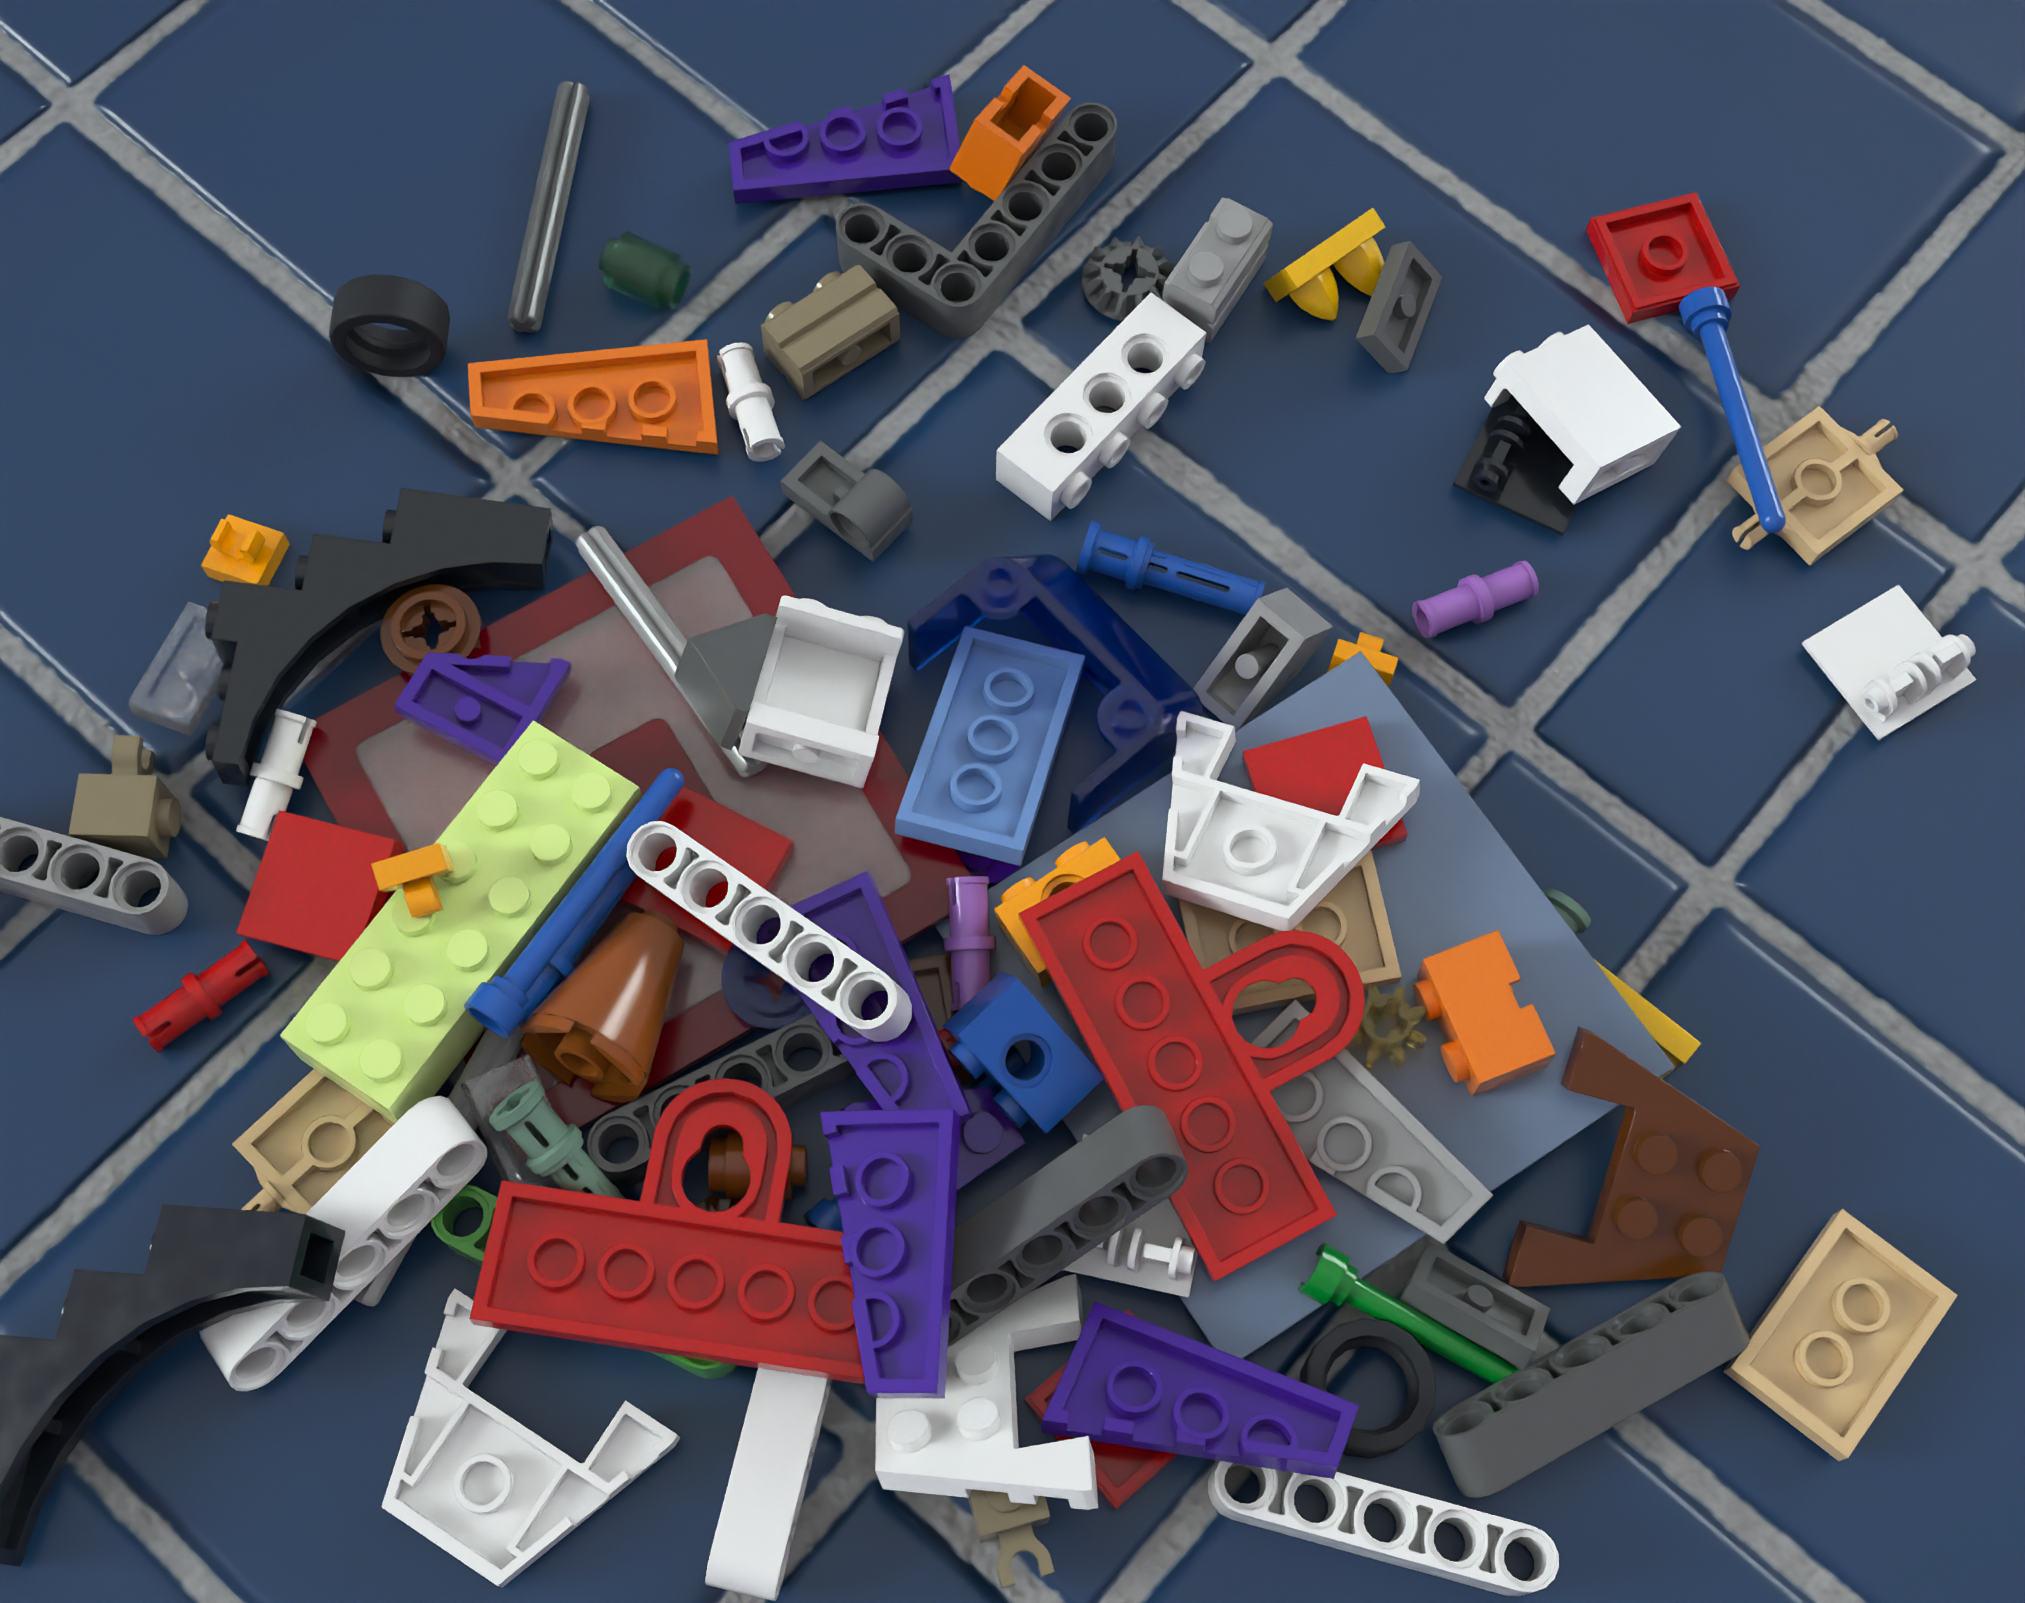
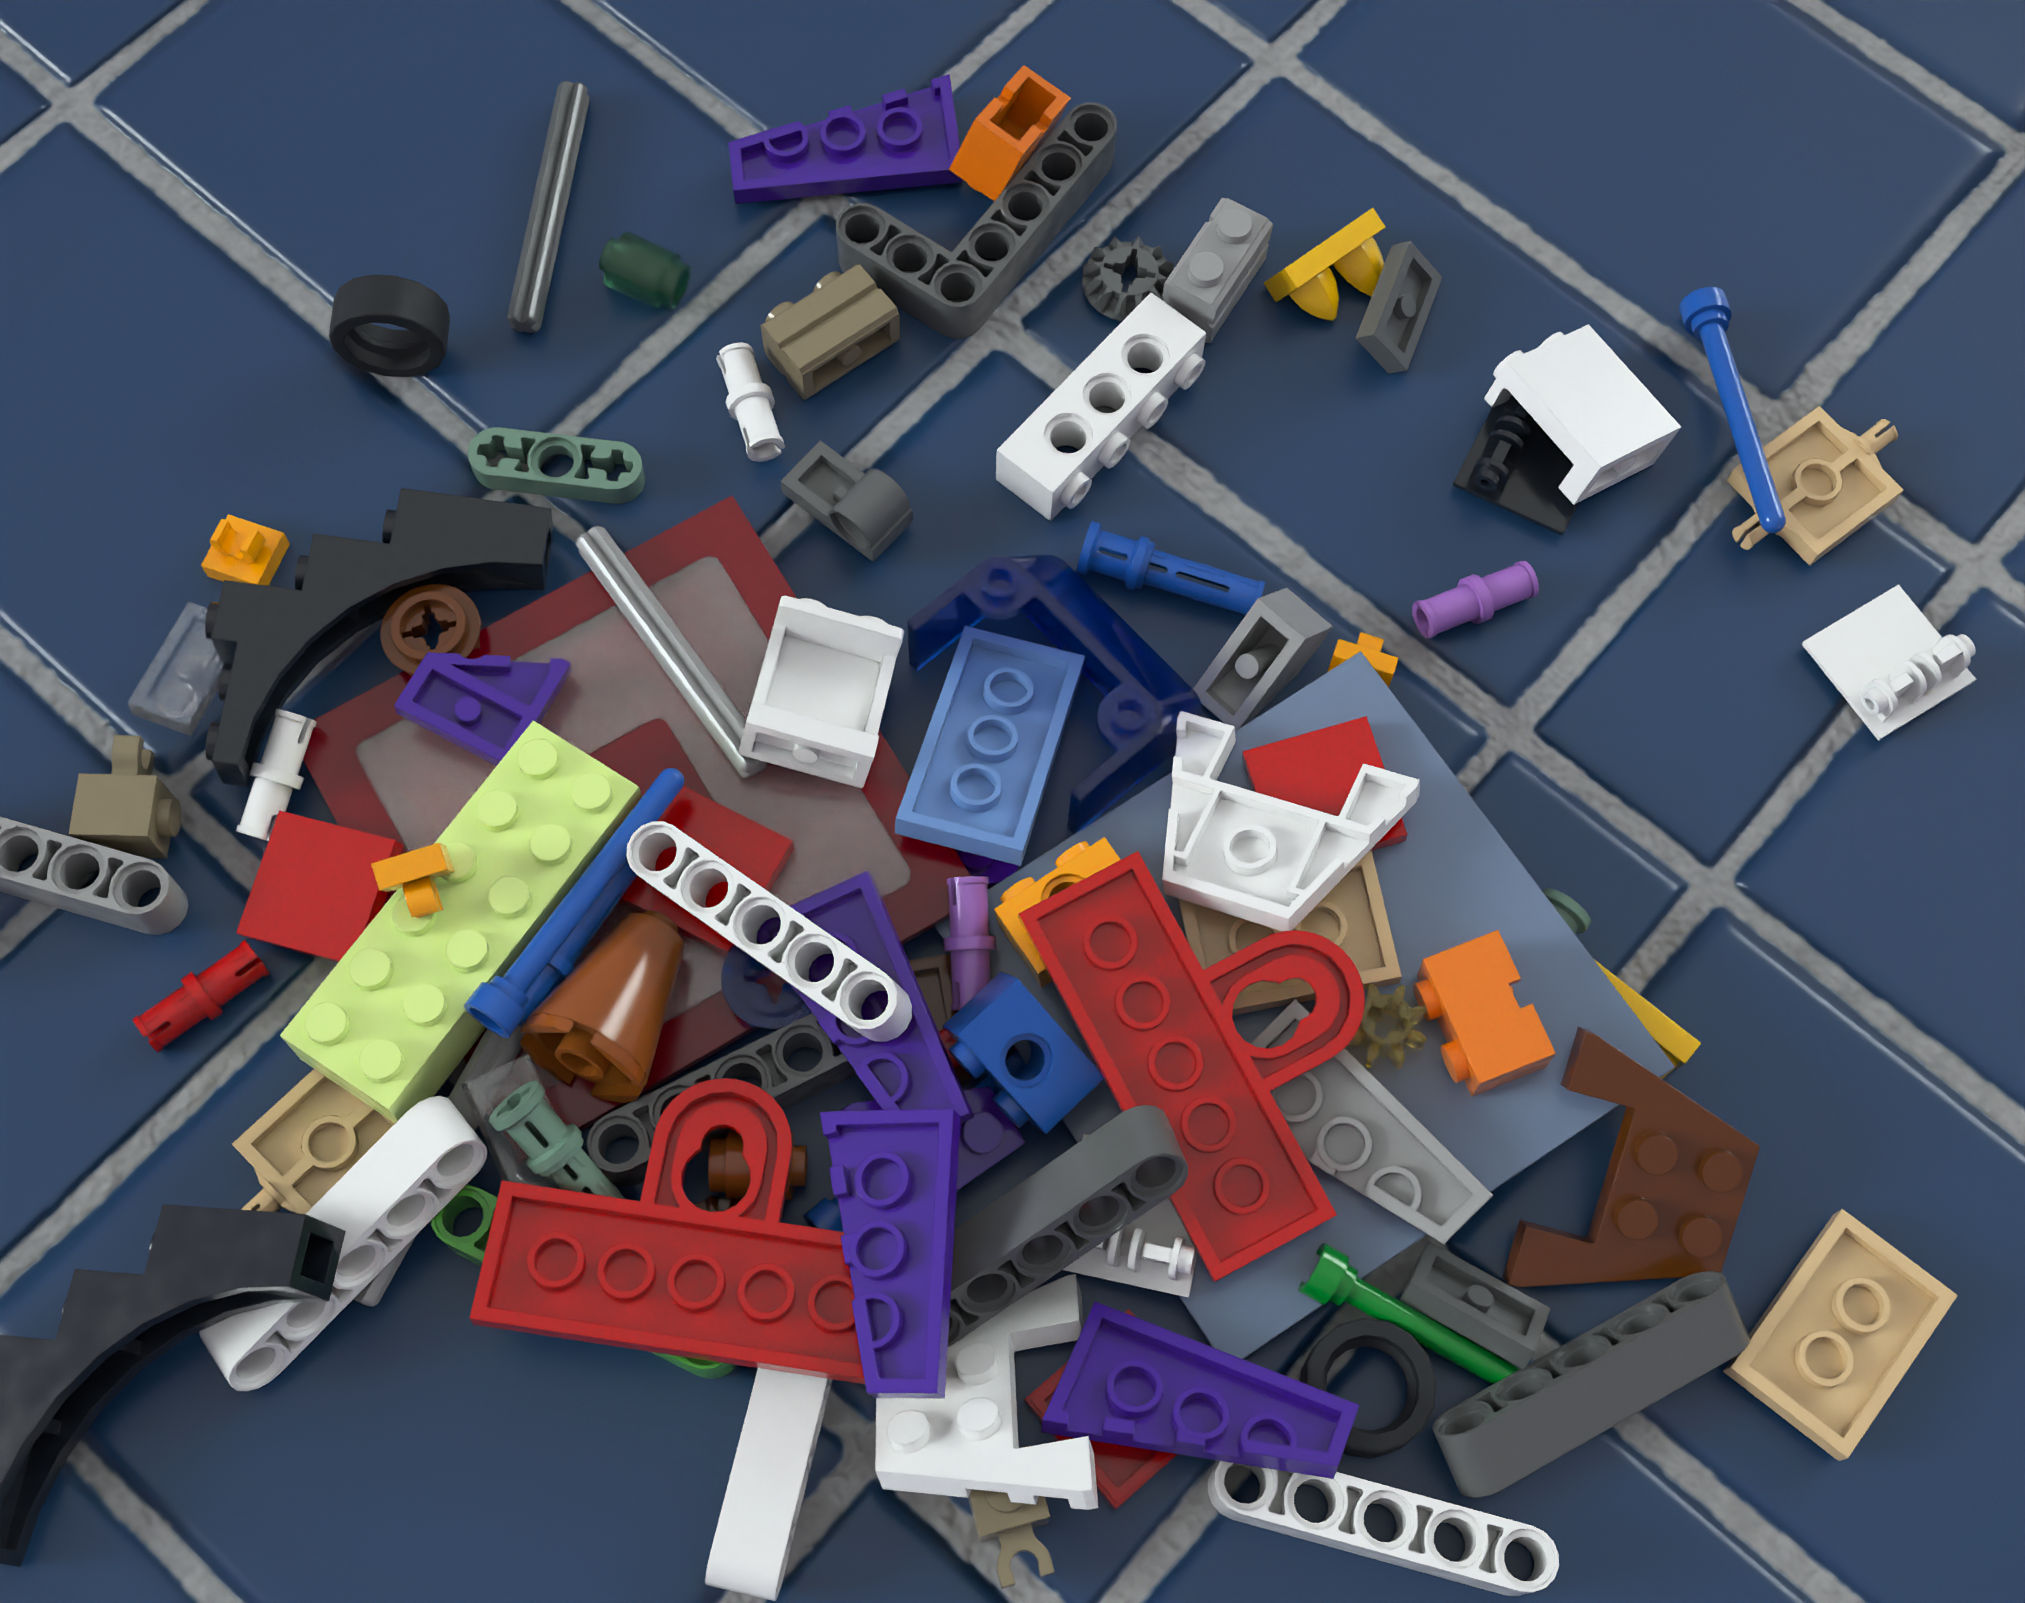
white wing [381,1288,680,1588] -> none
orange wing [468,339,719,455] -> none
dark grey slope [674,613,778,751] -> none
red tile [1586,192,1740,324] -> none
none -> sand green beam [468,427,646,504]

